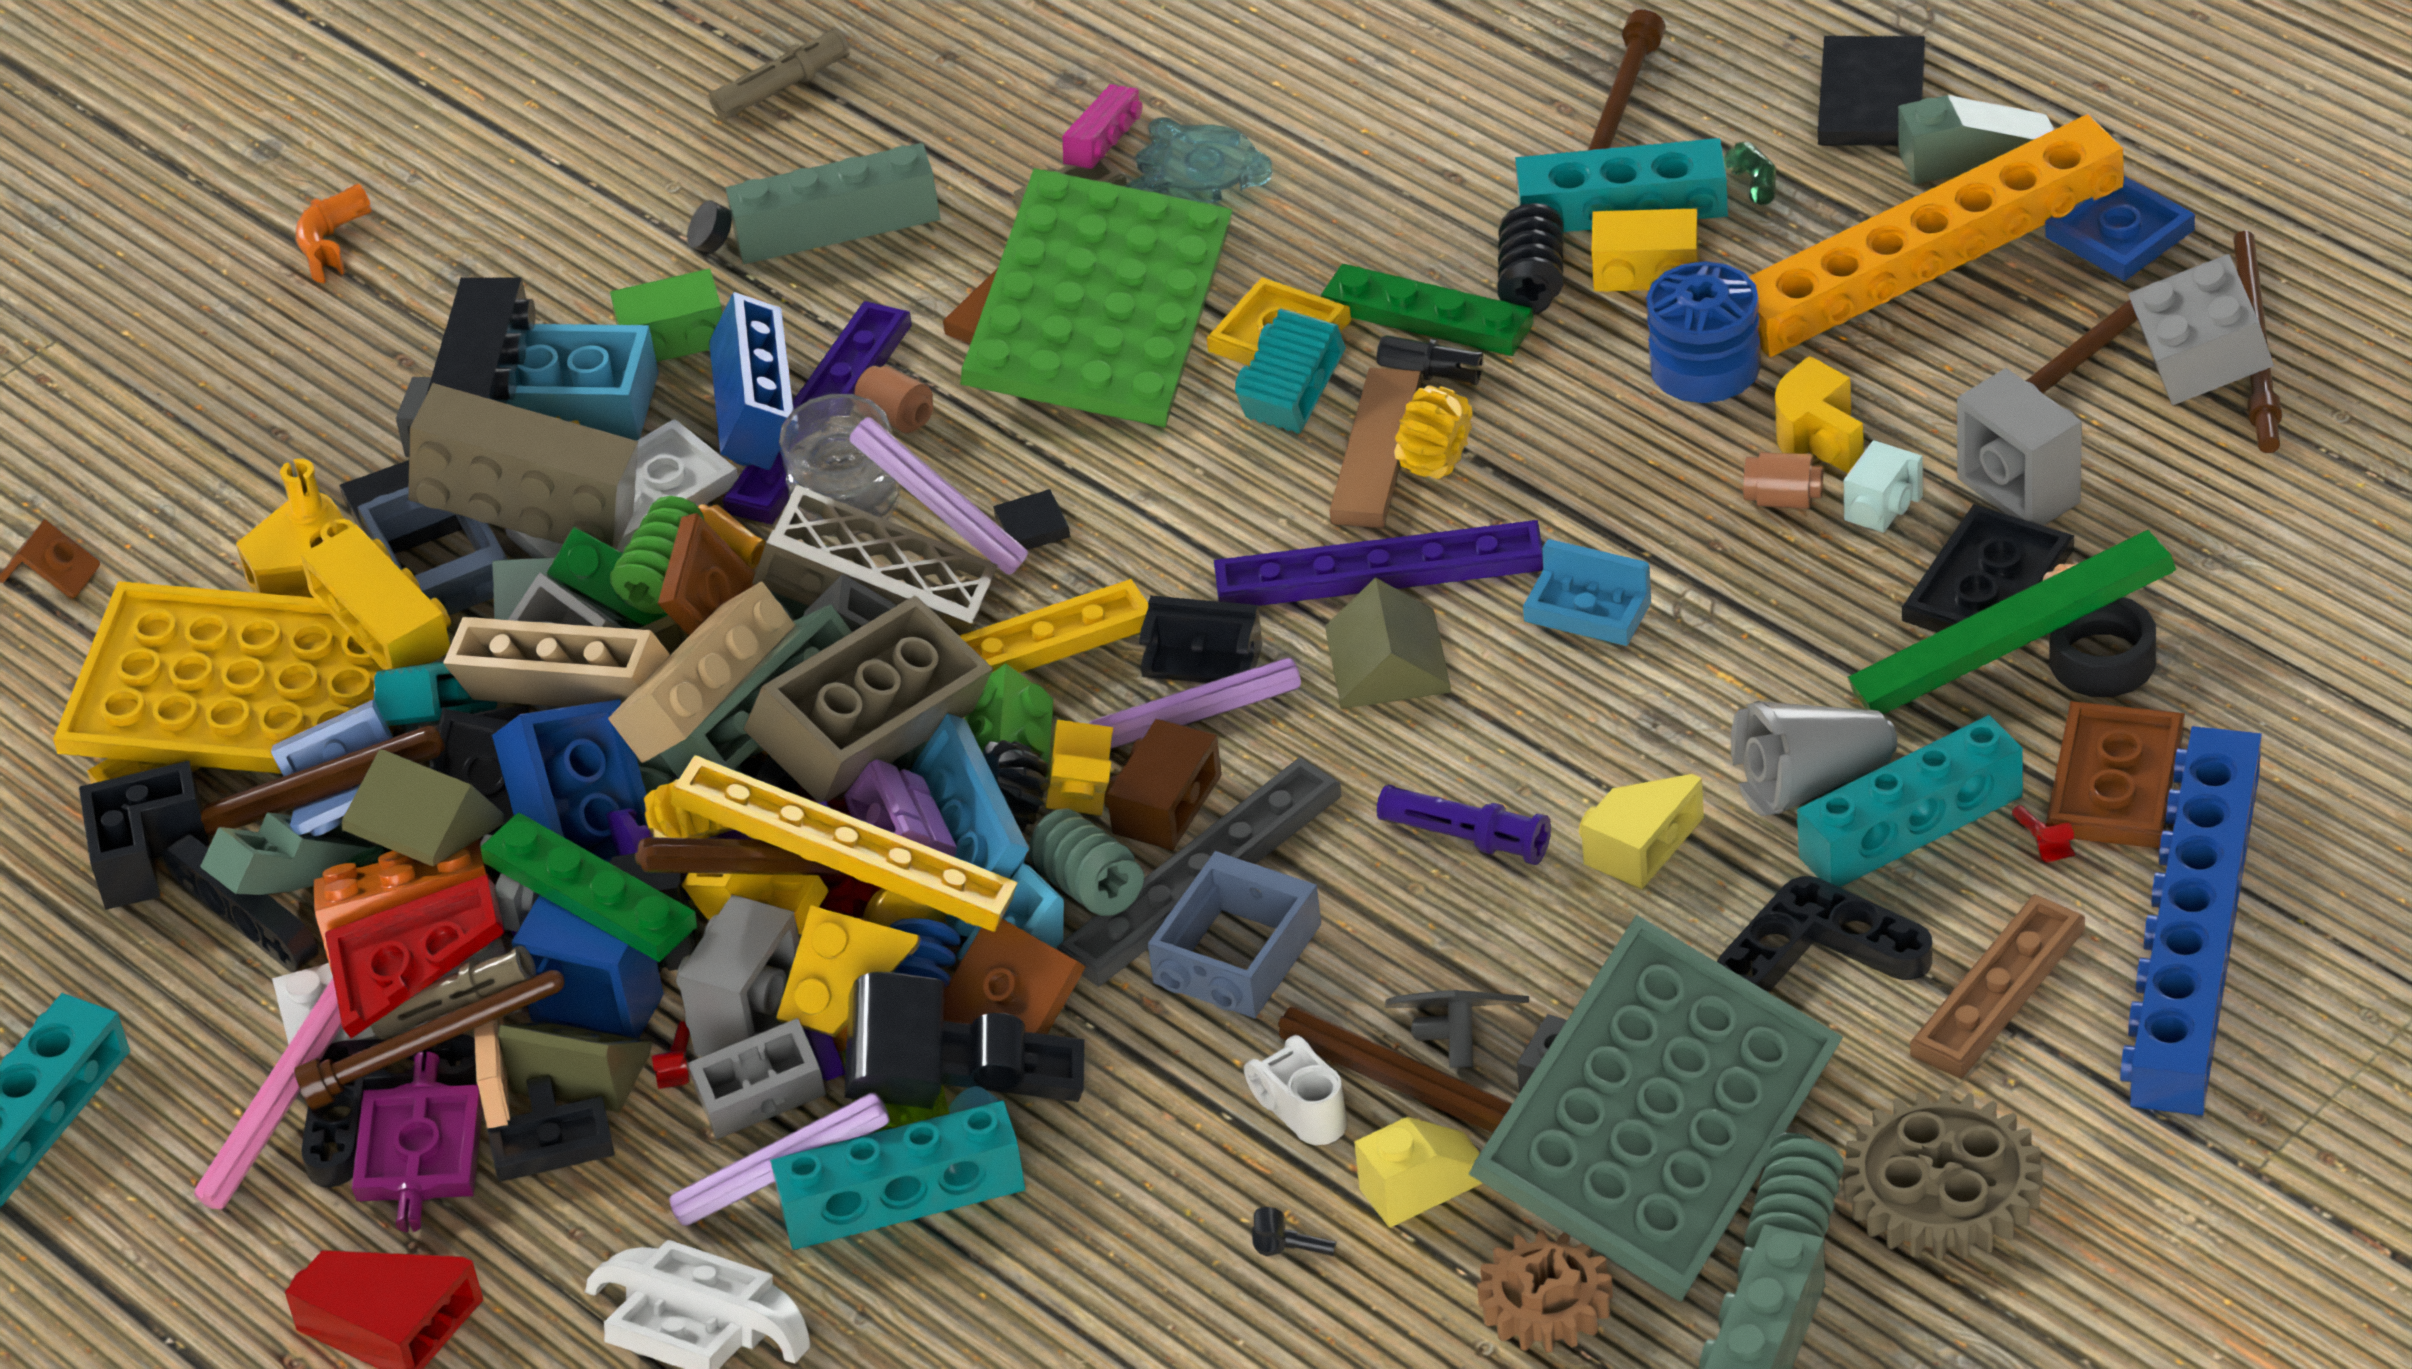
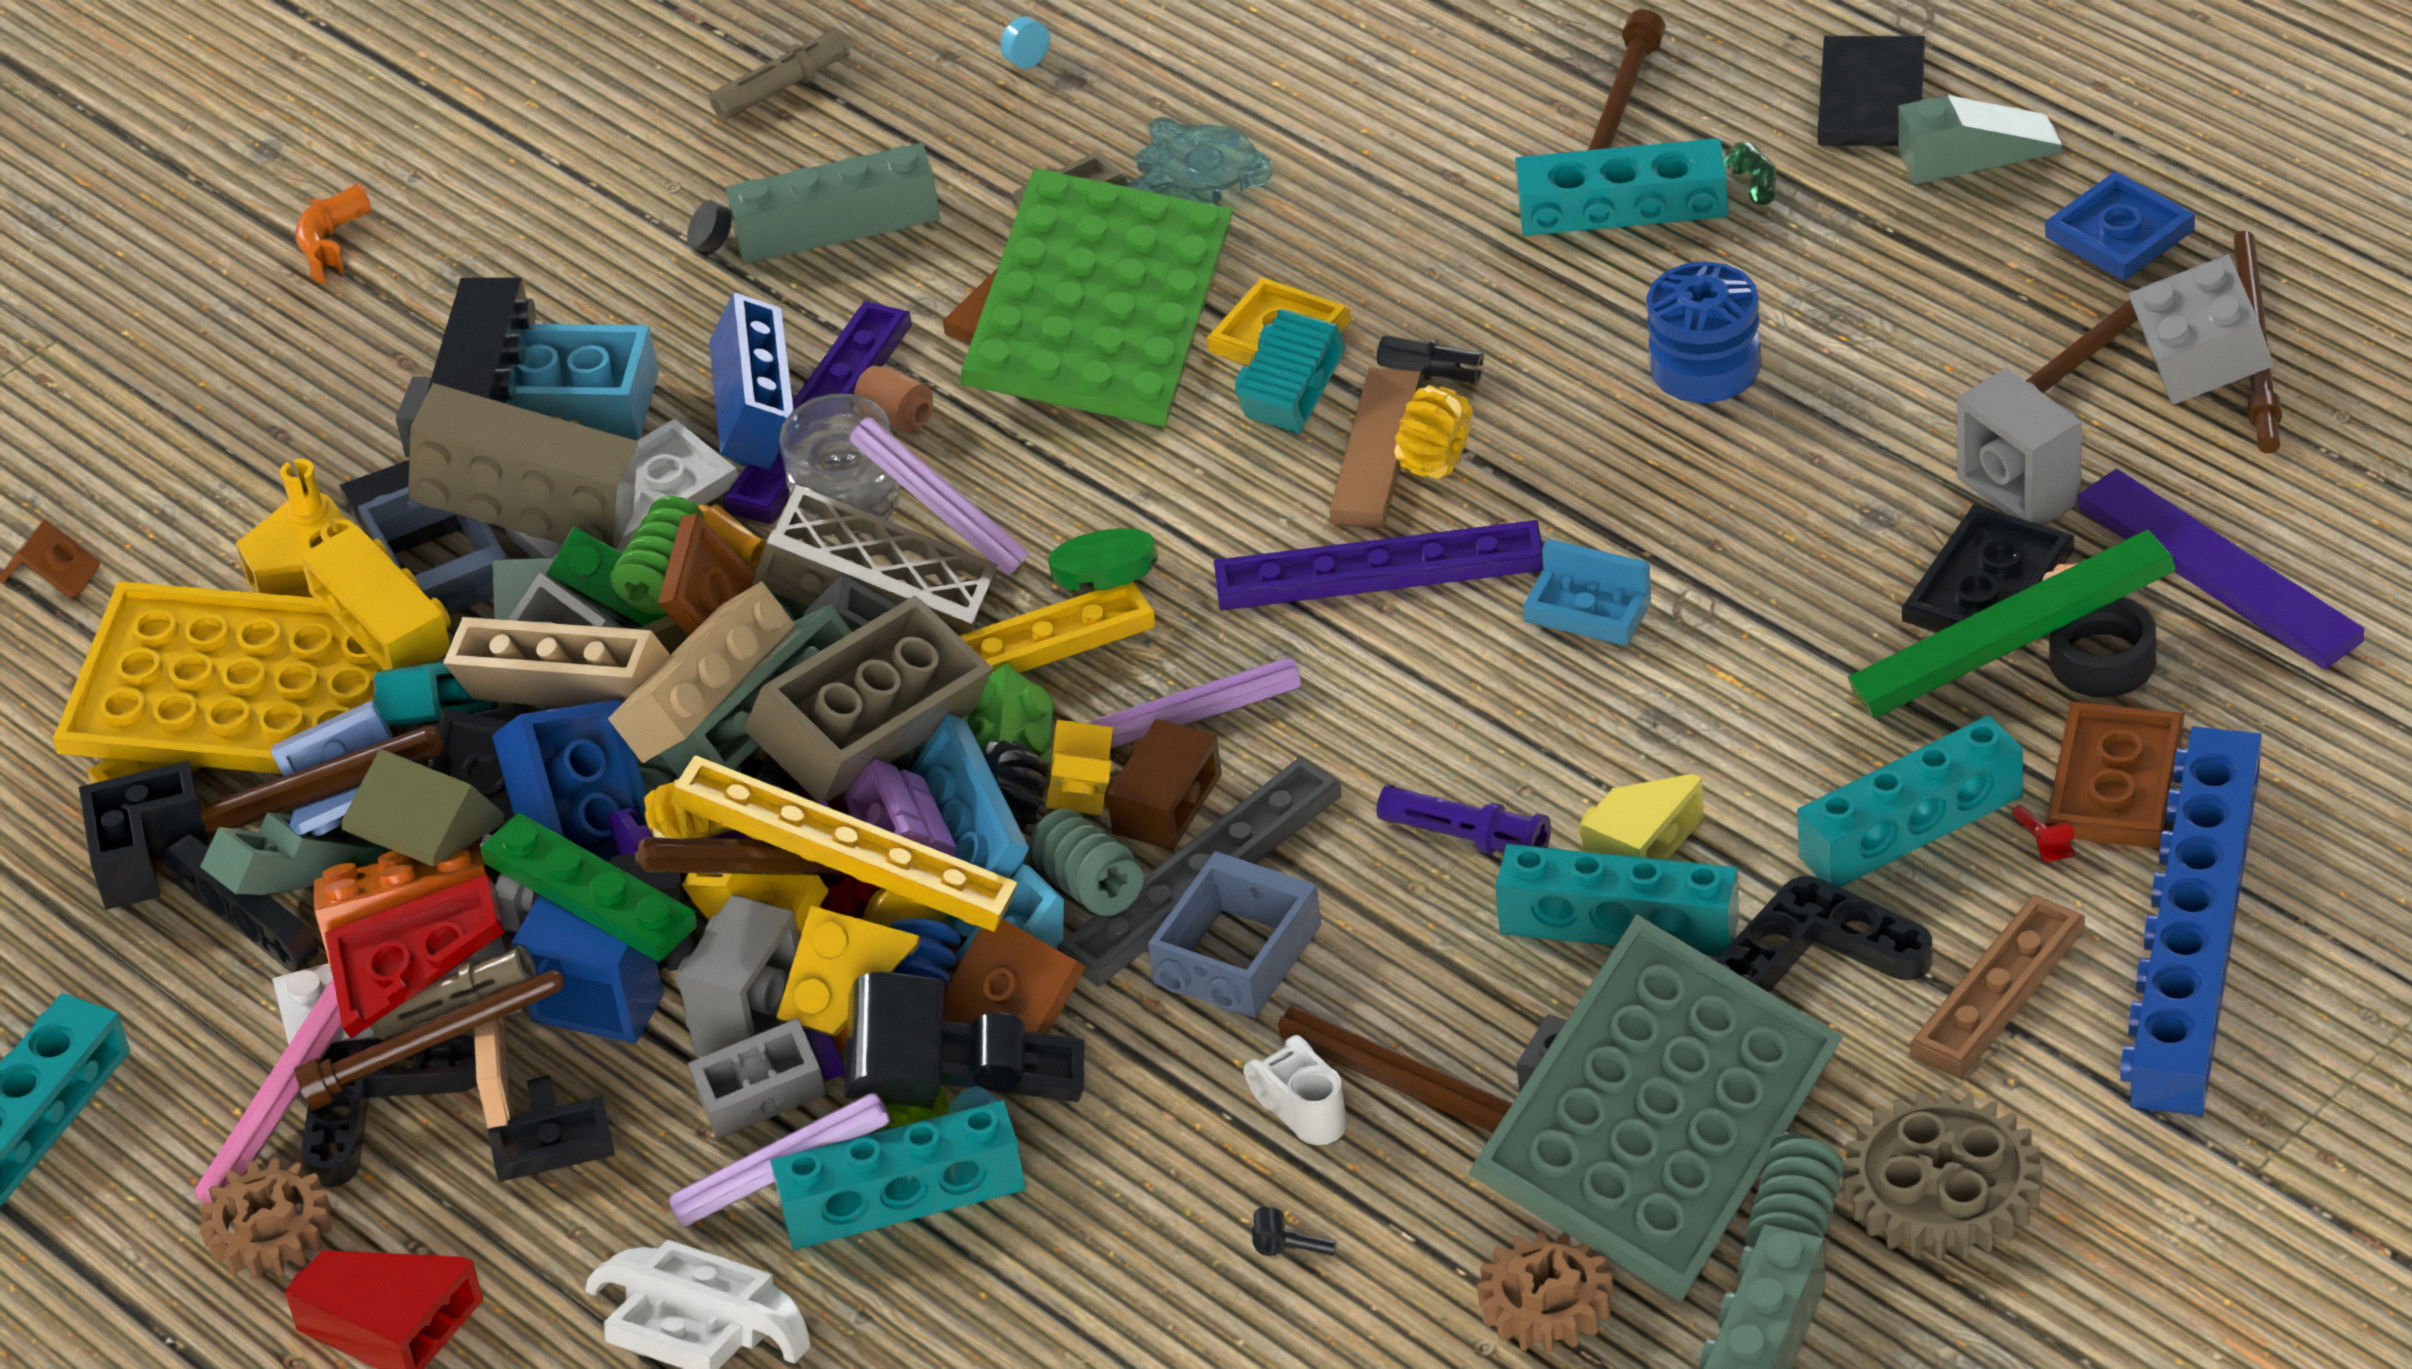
magenta plate [352,1052,483,1232] -> none
olive slope [498,1021,652,1113] -> none
bright green brick [610,268,723,362] -> none
red hand [652,1022,690,1090] -> none
black piece [993,489,1070,550] -> none
dark pink piece [1062,84,1143,169] -> none
black hinge [1139,595,1263,683] -> none
green plate [1321,263,1533,357] -> none
olive slope [1325,577,1451,709] -> none
light yellow slope [1354,1117,1483,1228] -> none
dark grey shield [1385,990,1529,1068] -> none
black piece [1497,203,1564,315] -> none
yellow brick [1591,209,1699,292] -> none
light grey cone [1731,701,1897,816] -> none
nougat brick [1743,452,1824,509] -> none
light orange brick [1749,114,2124,358] -> none
yellow brick [1775,356,1864,473] -> none
light aqua brick [1843,440,1923,533] -> none
none -> medium nougat gear [199,1158,332,1279]
none -> medium azure tile [1001,16,1050,69]
none -> green tile [1048,528,1158,591]
none -> teal brick [1496,844,1739,957]
none -> dark purple tile [2078,468,2364,670]

